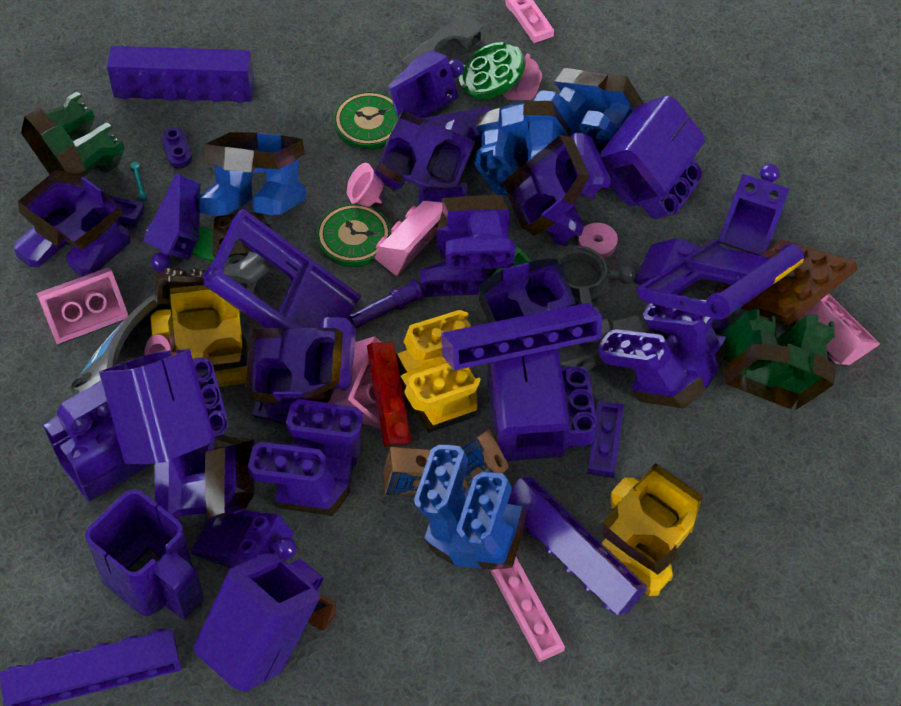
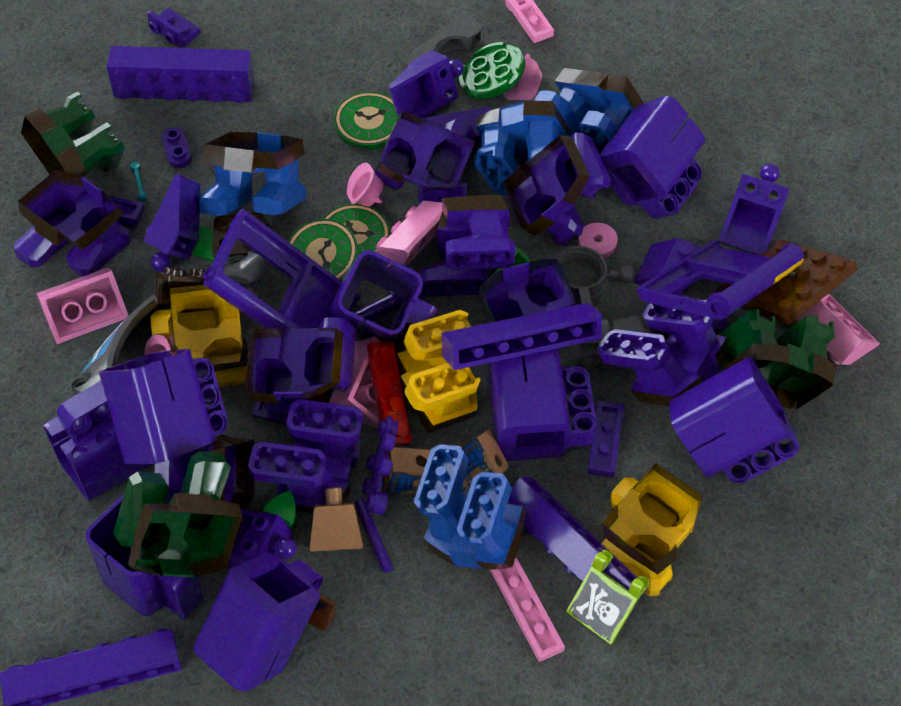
none -> dark green piece [114,451,242,577]
none -> dark purple bracket [147,7,201,48]
none -> green tile [263,491,296,532]
none -> tile [288,219,359,281]
none -> medium nougat torso [310,487,363,552]
none -> dark purple piece [329,250,439,342]
none -> dark purple bar [355,498,393,573]
none -> dark purple plant [362,416,399,515]
none -> flag [566,550,650,645]
none -> dark purple piece [669,357,799,484]

